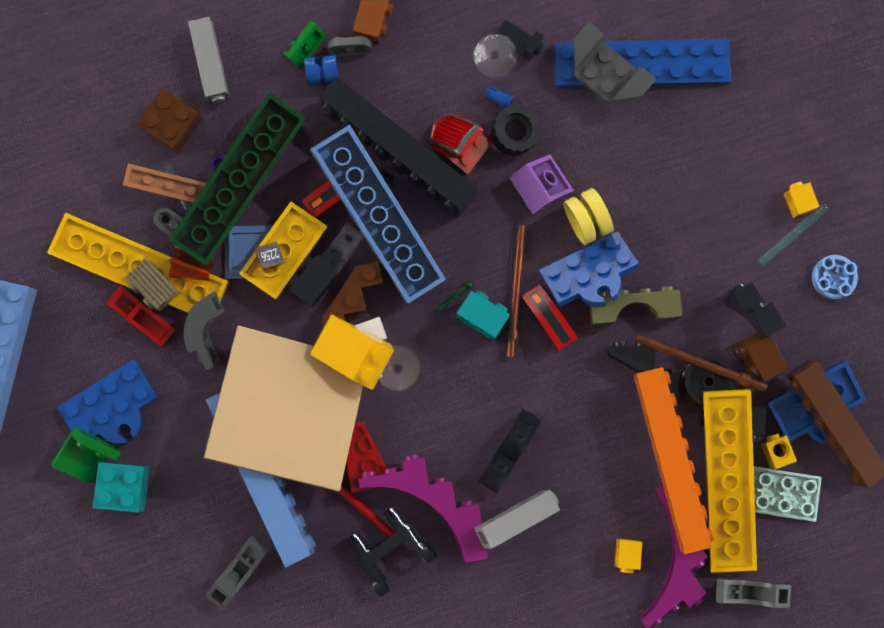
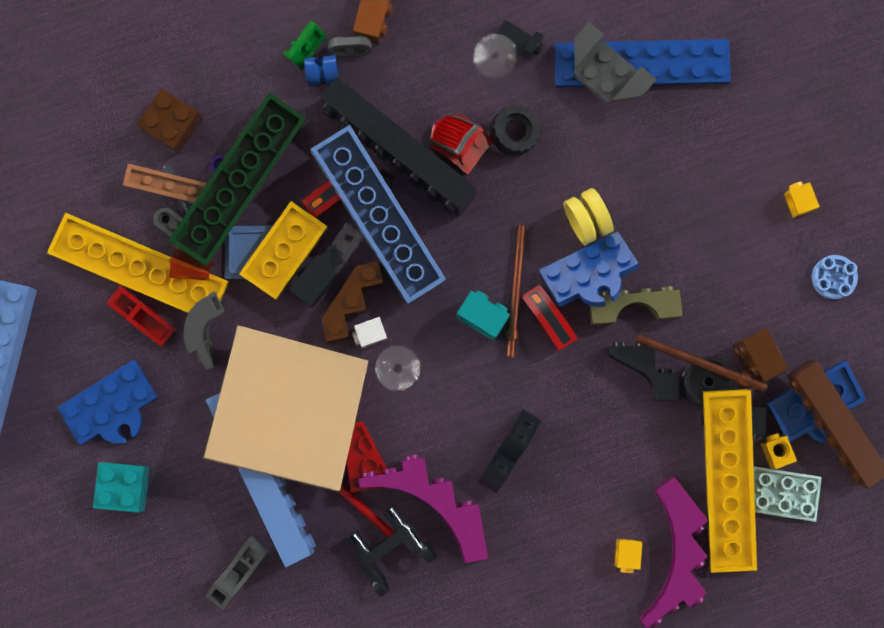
green bracket [51,426,121,484] -> none
dark tan brick [126,258,180,311] -> none
light grey brick [188,17,230,104] -> none
slope [254,242,285,271] -> none
yellow slope [310,314,394,390] -> none
dark green hinge [435,281,473,313] -> none
light grey brick [474,490,560,549] -> none
blue pin [484,85,514,109] -> none
medium lavender slope [509,155,574,215] -> none
orange brick [633,367,714,554] -> none
dark grey arch [716,578,791,608] -> none
black arch [724,282,787,340] -> none
clear light blue bar [757,204,829,267] -> none

